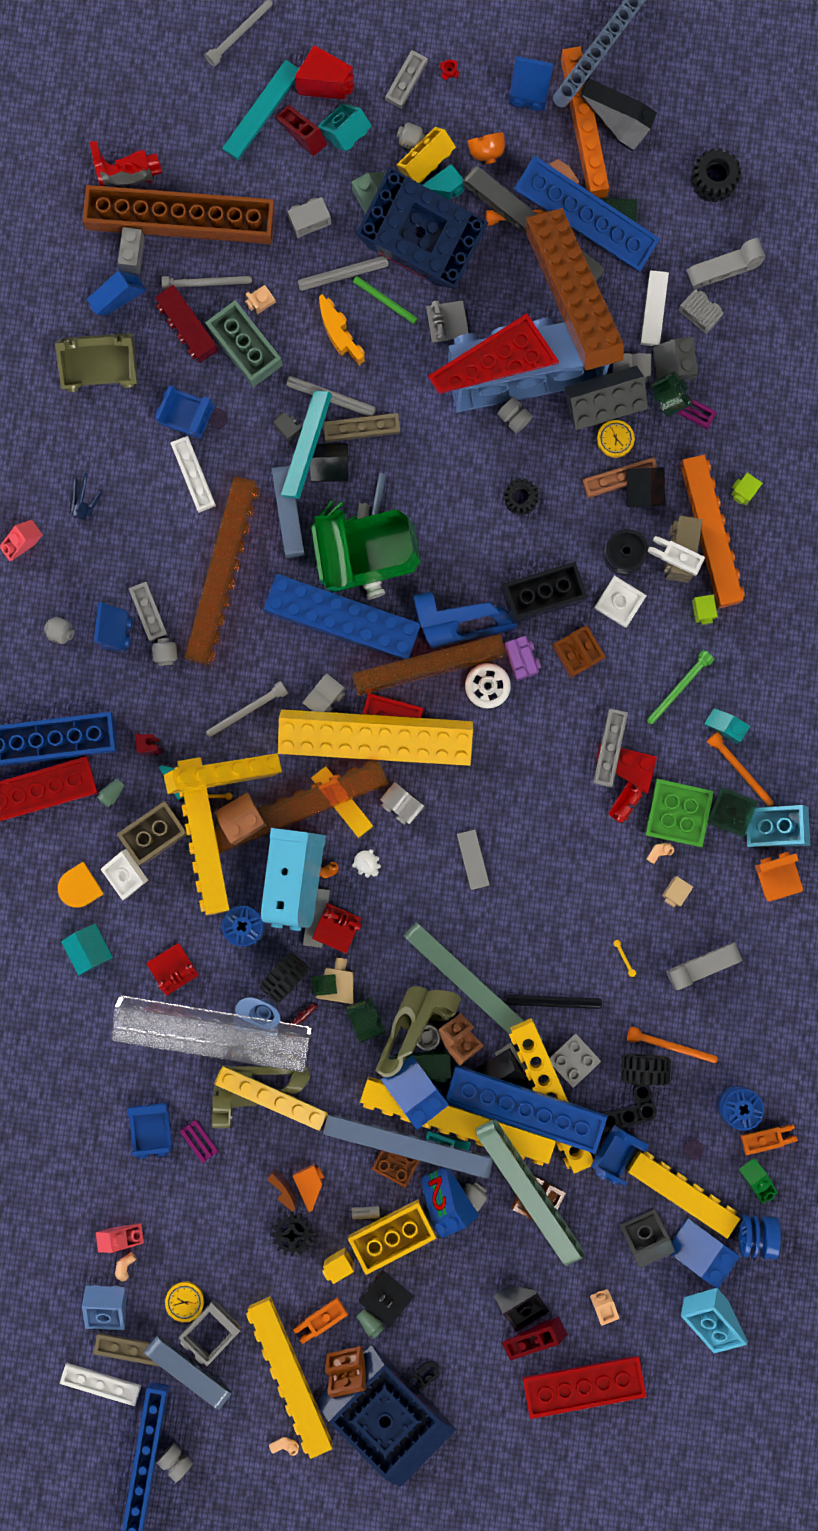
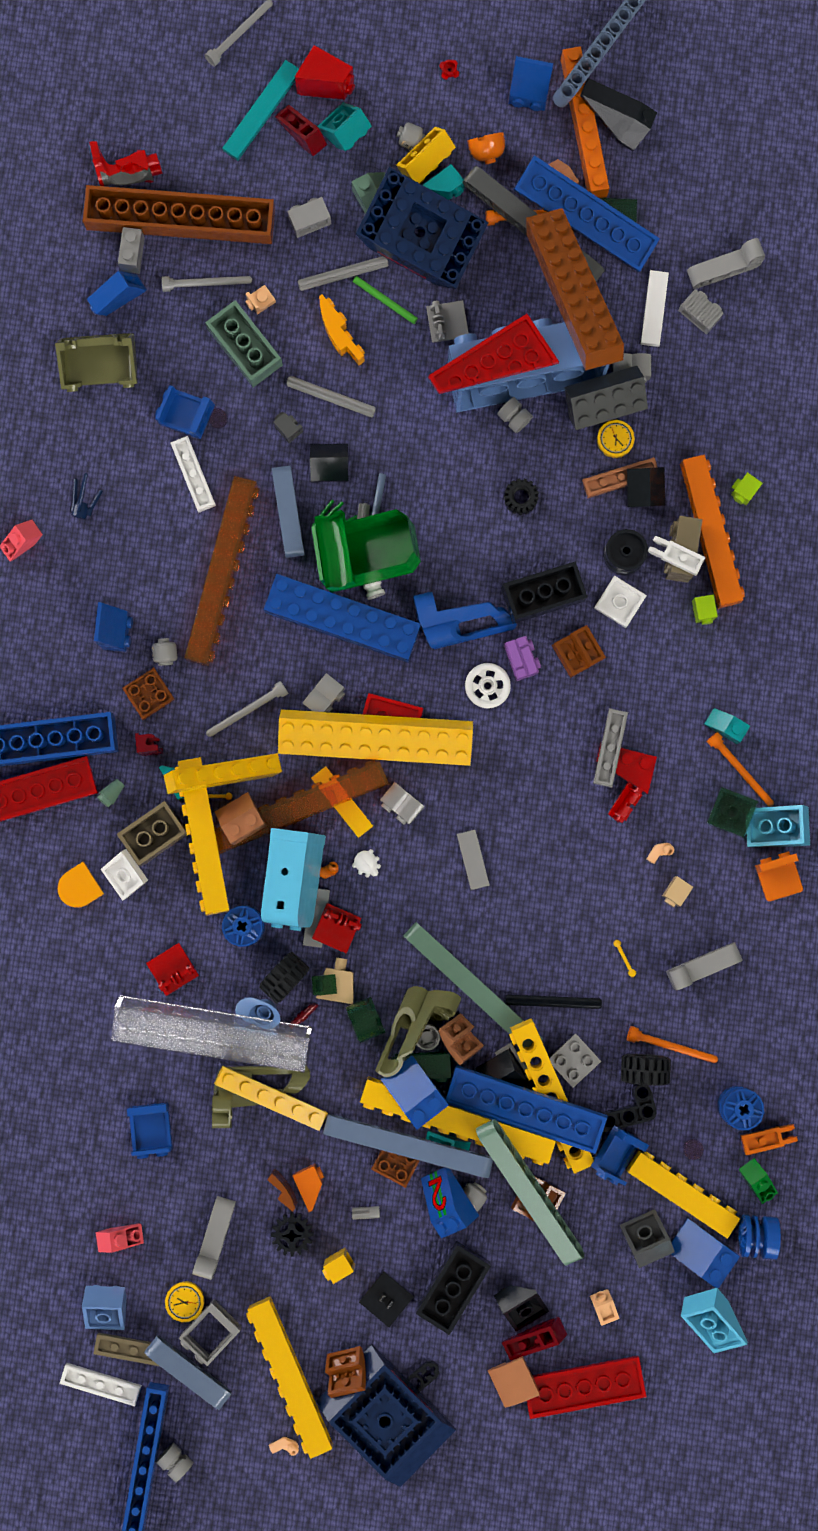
light grey head [44,617,74,644] -> none
teal slope [61,924,113,976] -> none
light nougat arm [115,1251,137,1282] -> none
light grey plate [129,582,168,642] -> none
dark red brick [155,285,218,363] -> none
magenta tile [180,1119,219,1163] -> none
tile [281,391,332,499] -> none
orange hinge [293,1297,348,1344] -> none
dark tan plate [323,413,400,442] -> none
yellow brick [348,1199,436,1275] -> none
clear orange brick [352,634,506,696] -> none
sand green cone [356,1309,385,1339] -> none
light grey plate [385,50,428,109] -> none
bright green plate [645,779,714,848] -> none
bright green piece [647,650,715,724] -> none
clear green brick [651,371,693,417] -> none
dark grey slope [652,337,698,384] -> none
magenta tile [674,395,717,430] -> none
black tyre [691,148,741,202] -> none
none -> dark orange tile [122,668,175,720]
none -> light grey beam [192,1196,236,1280]
none -> black brick [415,1241,491,1335]
none -> nougat slope [488,1356,540,1408]

